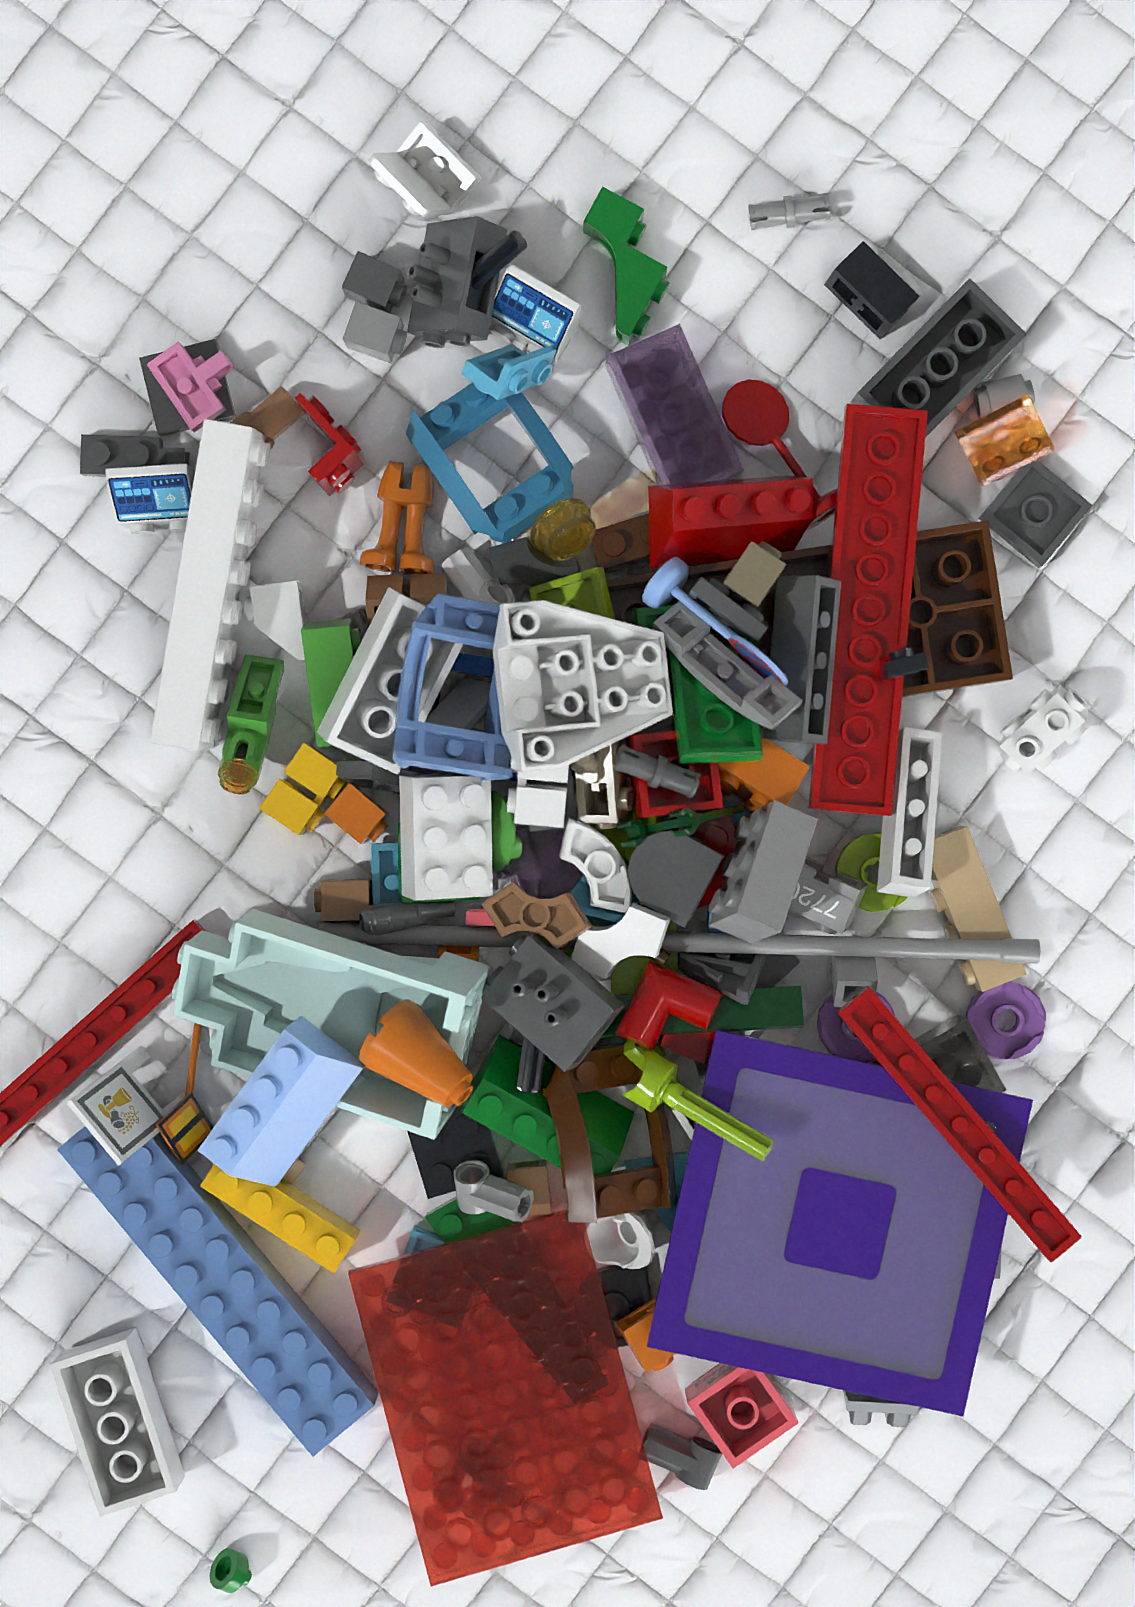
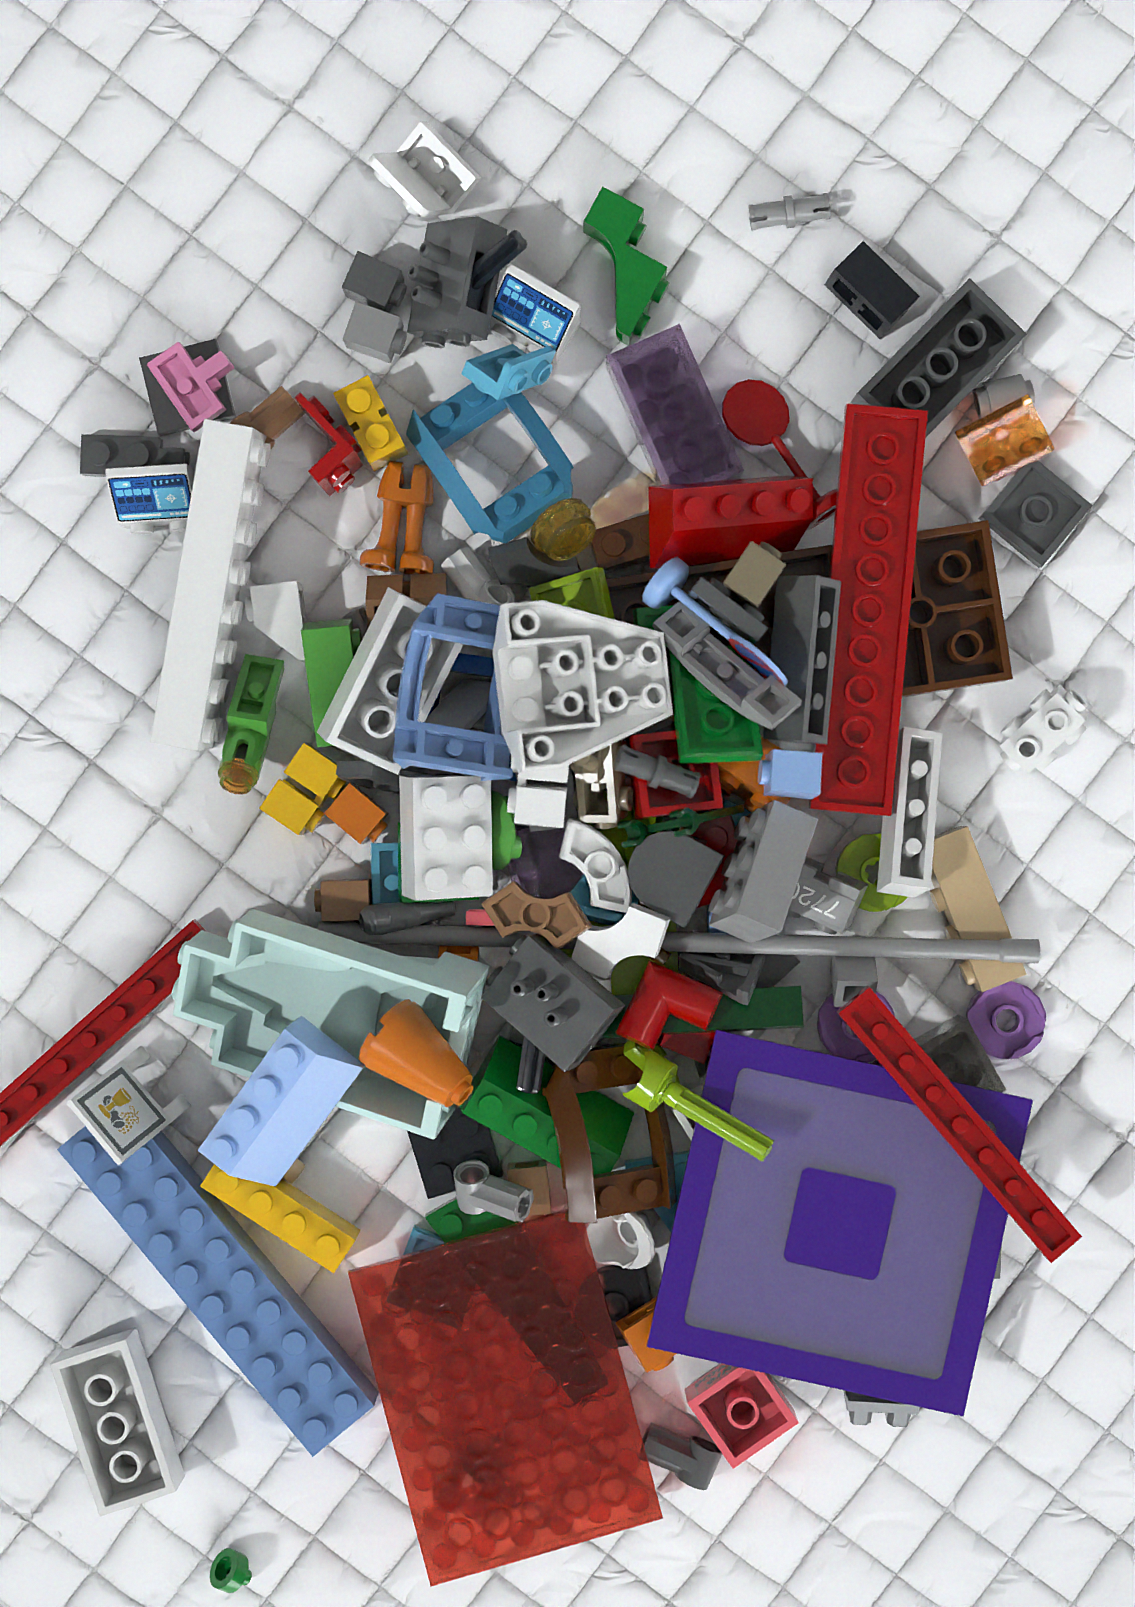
piece [156,1023,213,1164] -> none
black plate [879,647,929,681] -> none
none -> yellow piece [333,375,409,472]
none -> light blue brick [758,749,822,799]

